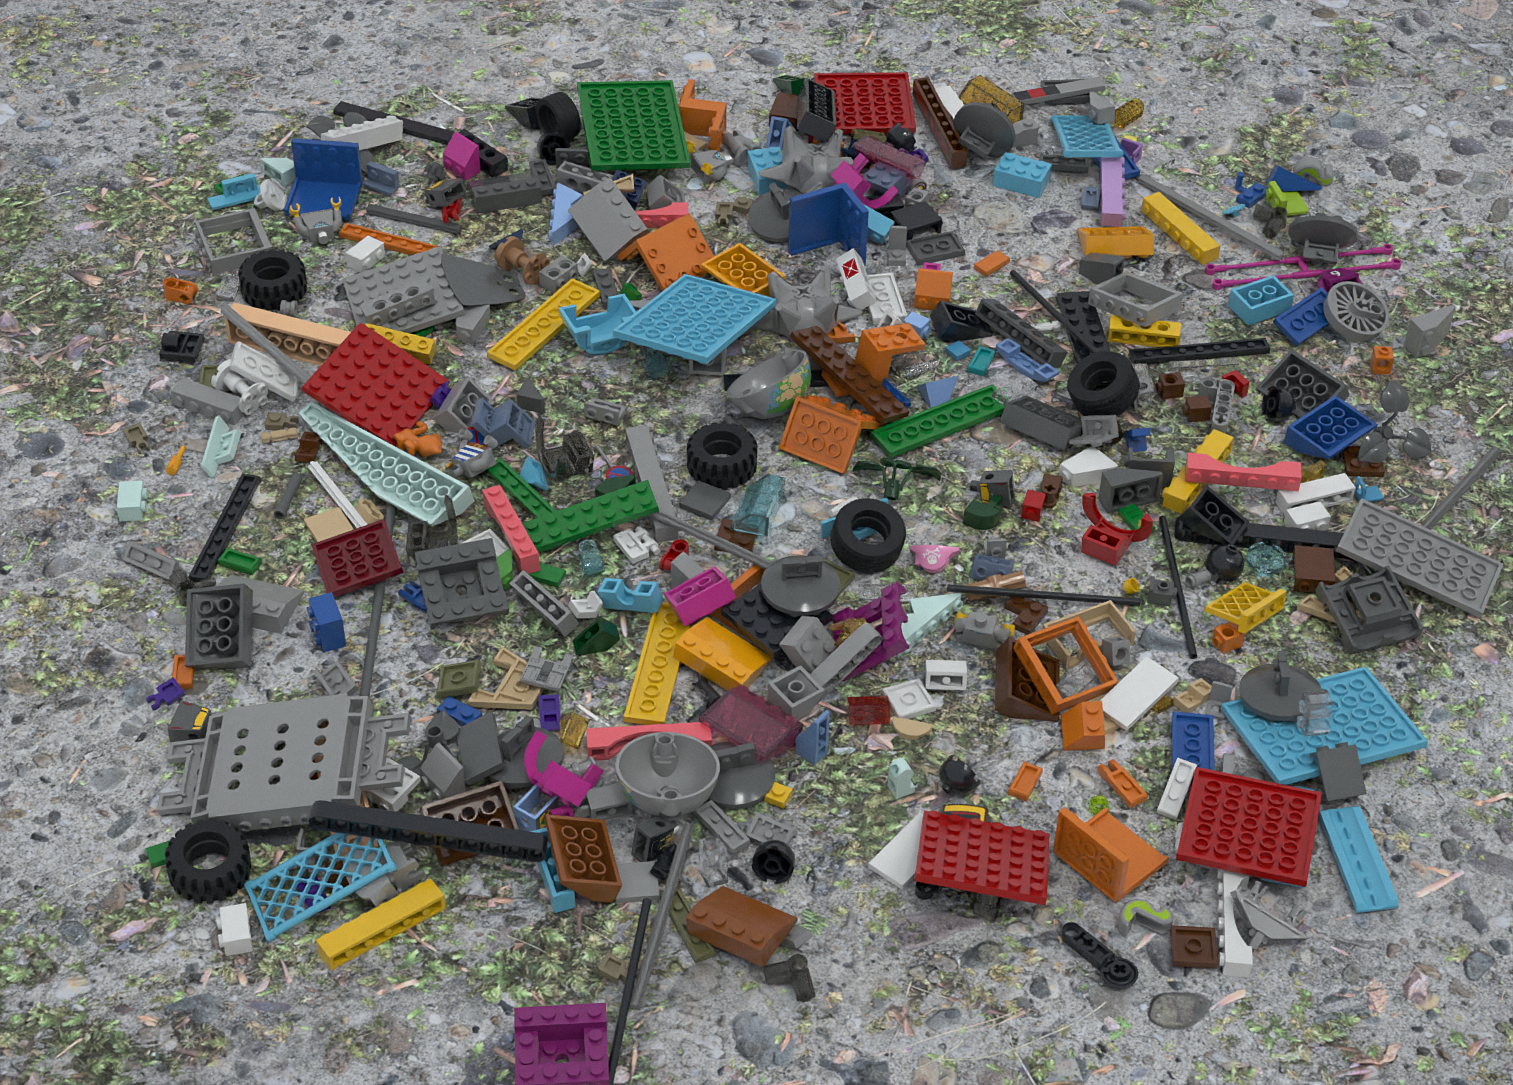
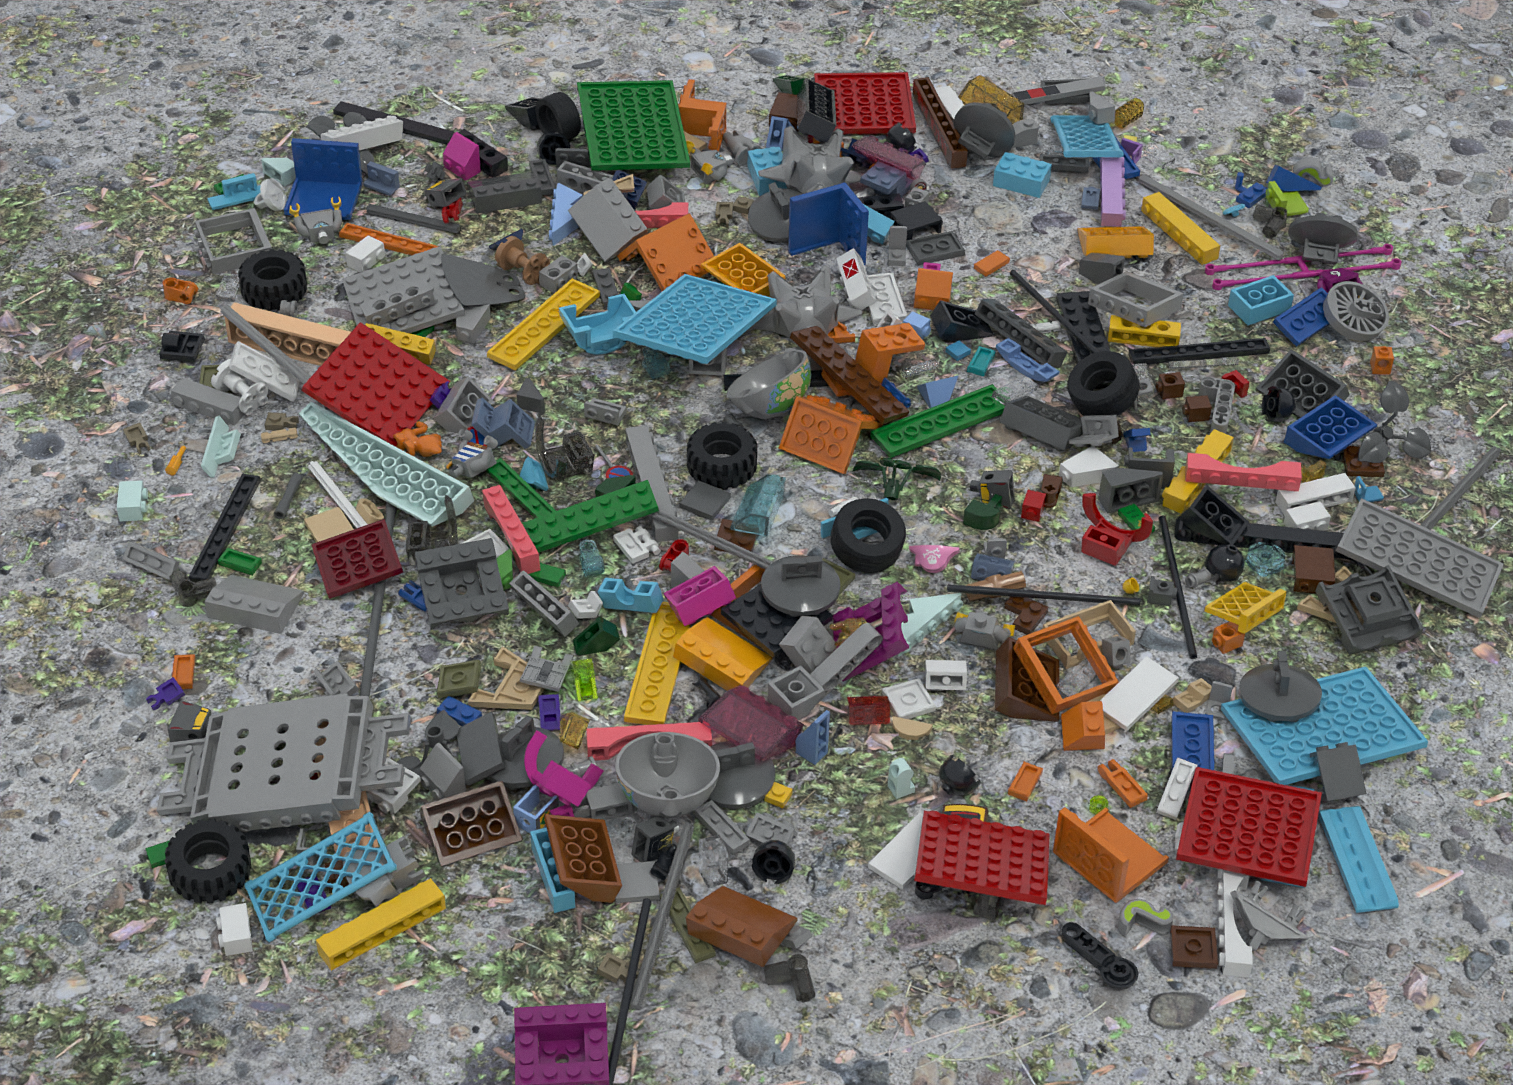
dark grey slope [185,584,253,669] -> none
reddish brown slope [294,432,322,463] -> none
blue brick [307,592,346,653] -> none
black beam [308,800,548,862] -> none
dark pink piece [831,153,899,209] -> none
olive tile [851,128,887,144] -> none
clear brick [1297,690,1333,736] -> none
light grey slope [1404,305,1456,358] -> none
none -> clear neon green slope [570,657,598,701]

